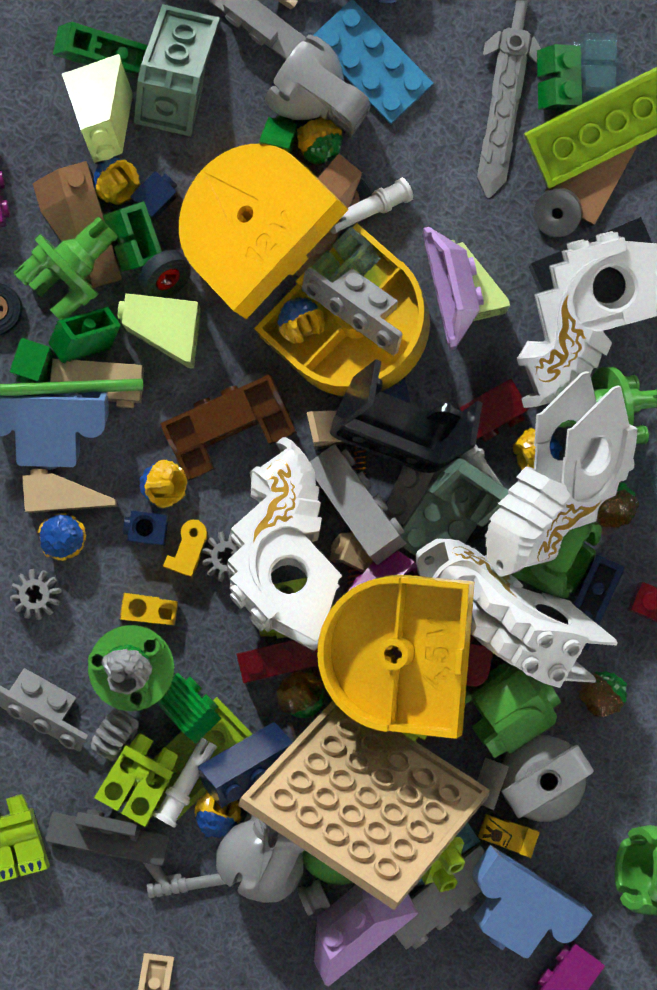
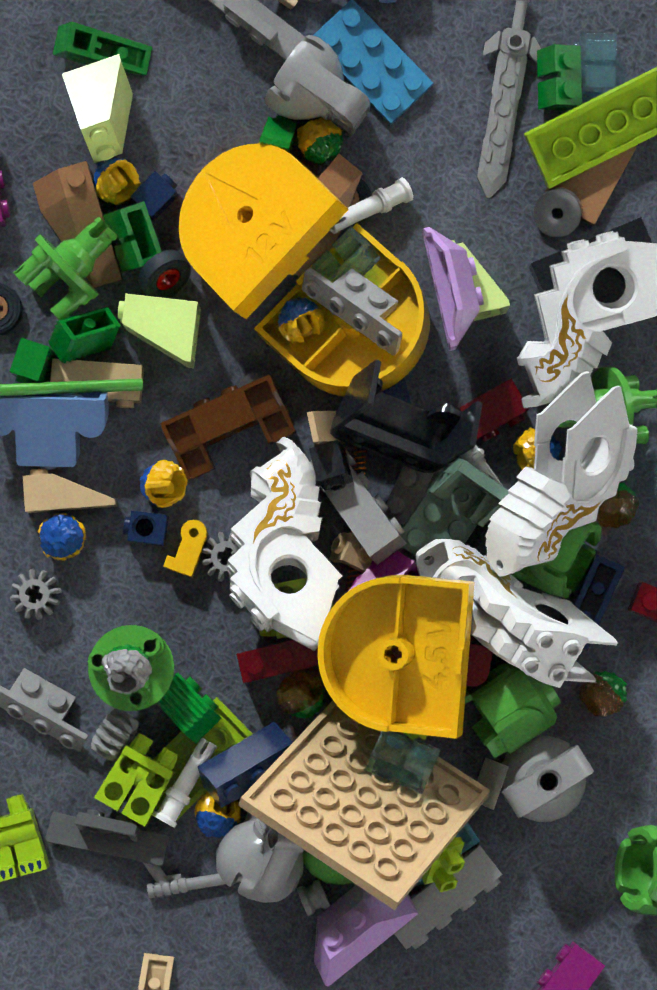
yellow leg [120,593,178,625] -> none
sand green bracket [134,4,220,137] -> none
medium blue brick [472,845,593,958] -> none
yellow leg [478,814,540,858] -> none
none -> black brick [309,440,353,491]
none -> clear light blue piece [366,731,441,794]

